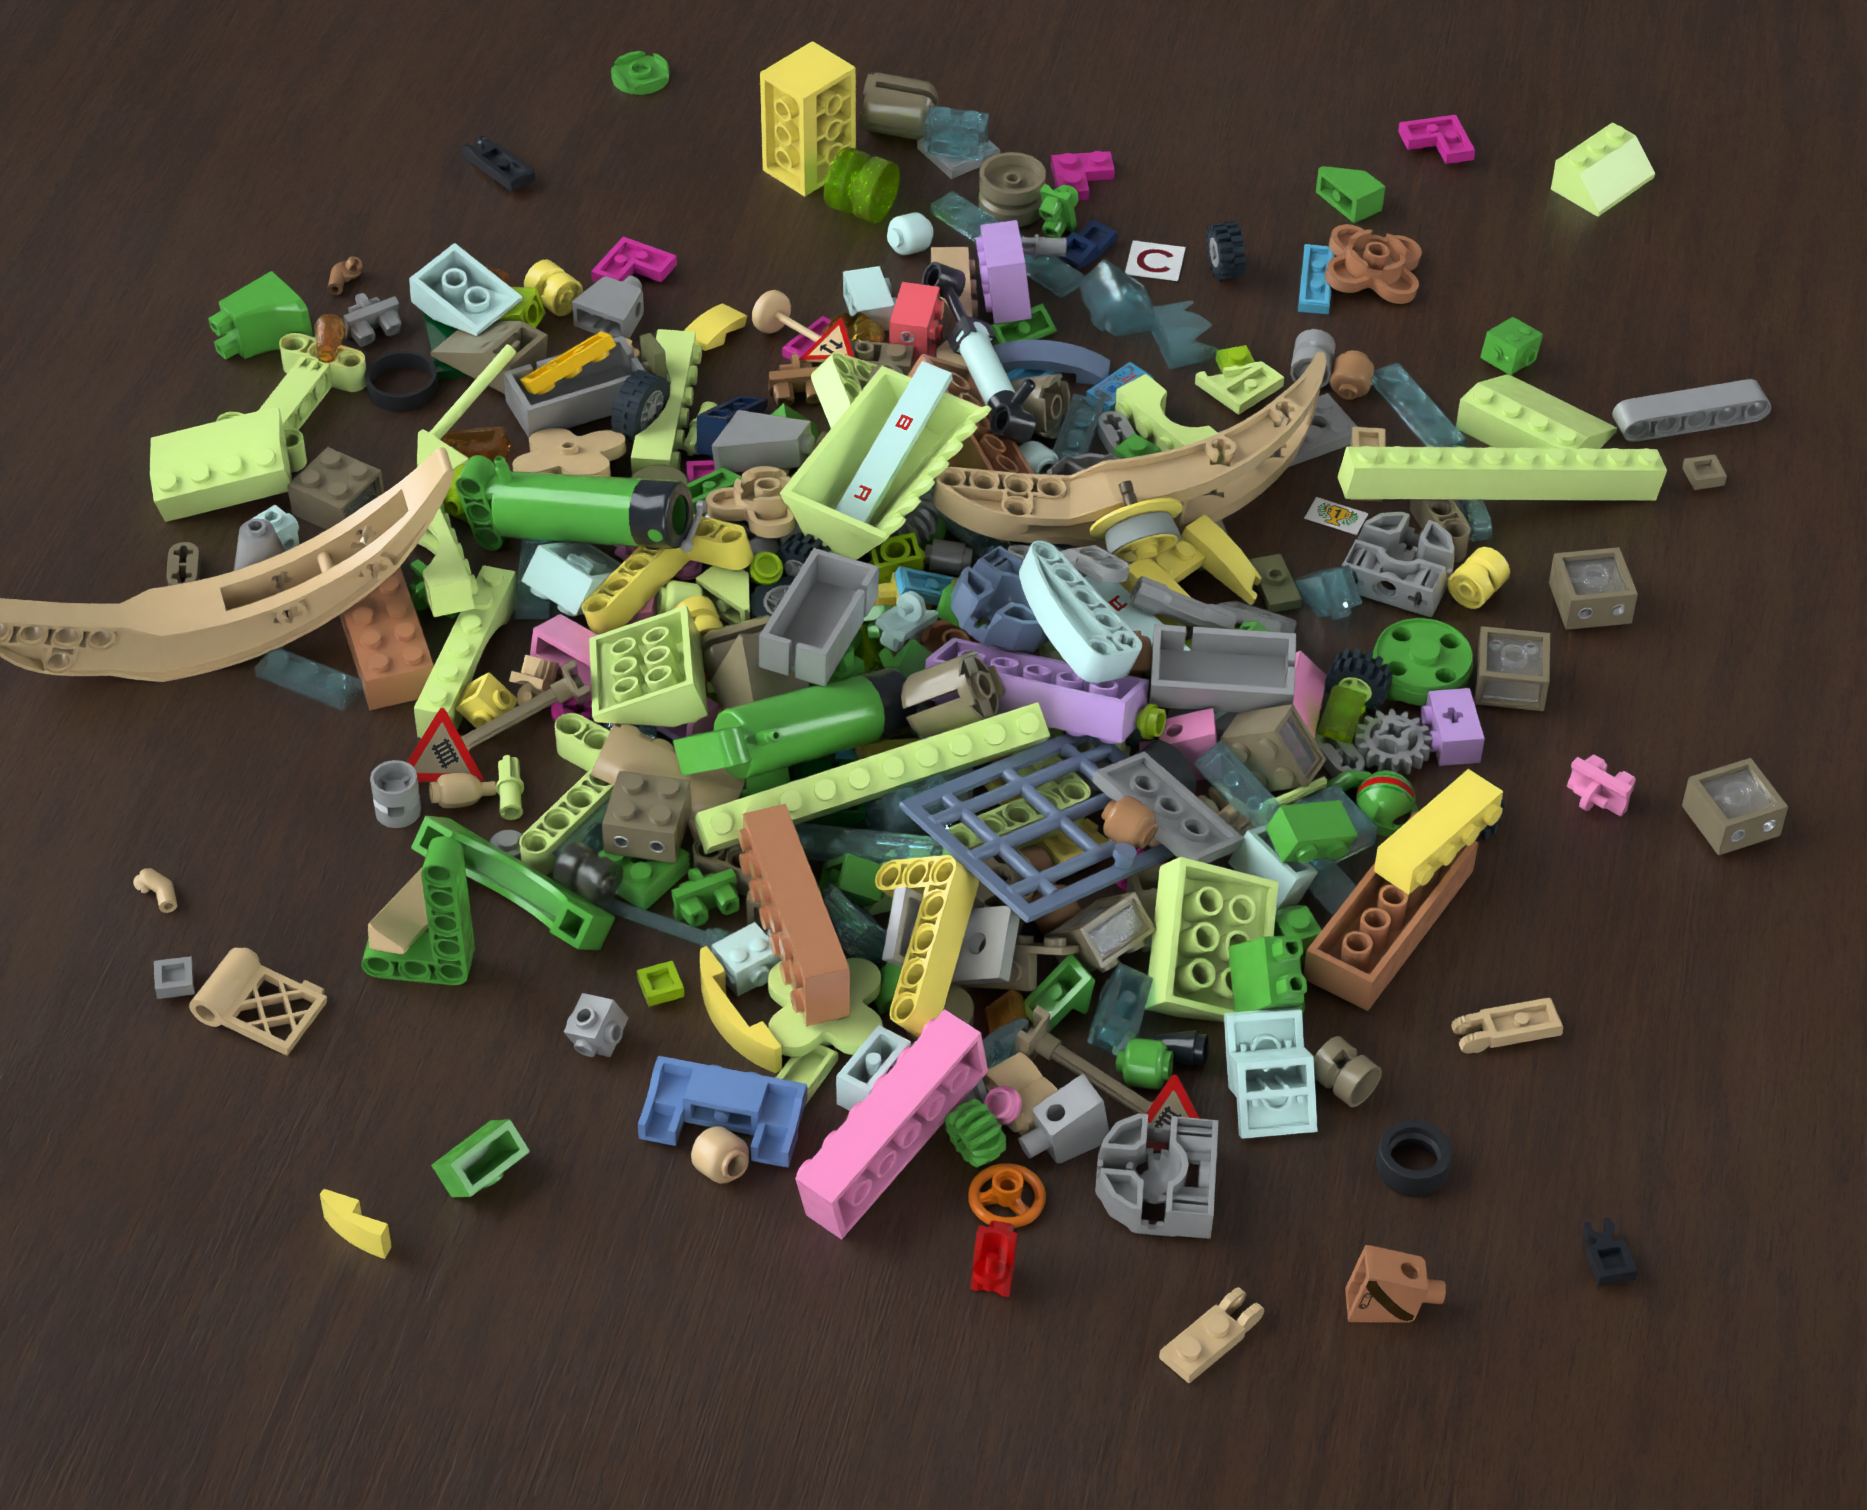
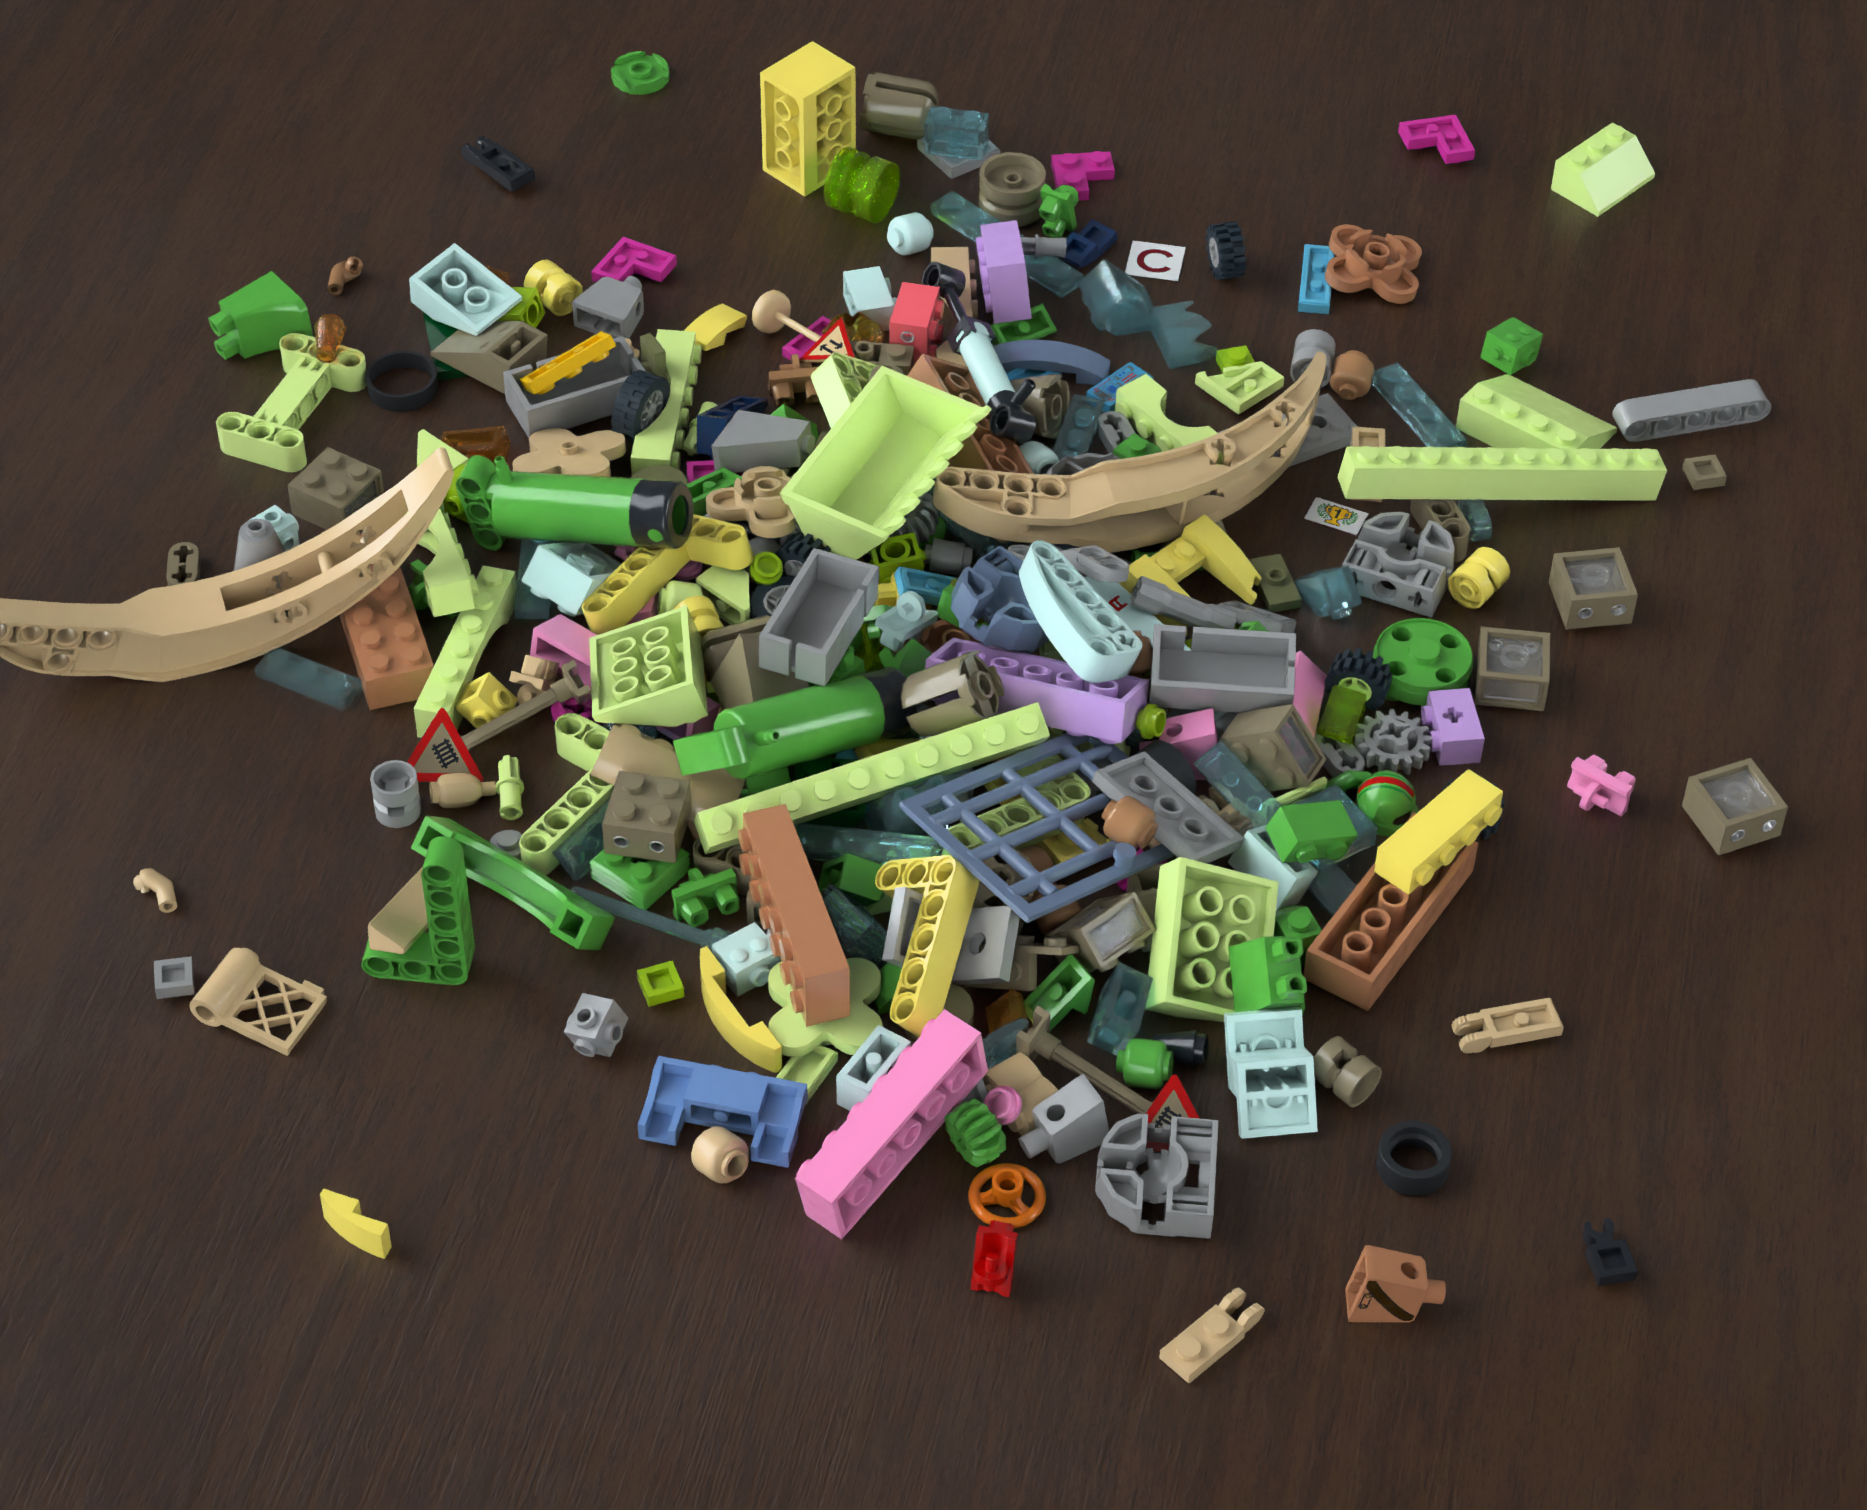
yellowish green slope [150,406,292,522] -> none
light grey hips [342,293,402,347] -> none
yellowish green bar [429,344,517,440] -> none
bright green brick [431,1119,530,1197] -> none
clear smoke wheel [553,841,623,906] -> none
light grey hinge [680,500,707,553] -> none
light aqua tile [835,361,953,524] -> none
piece [1090,480,1183,563] -> none
bright green slope [1316,166,1385,223] -> none

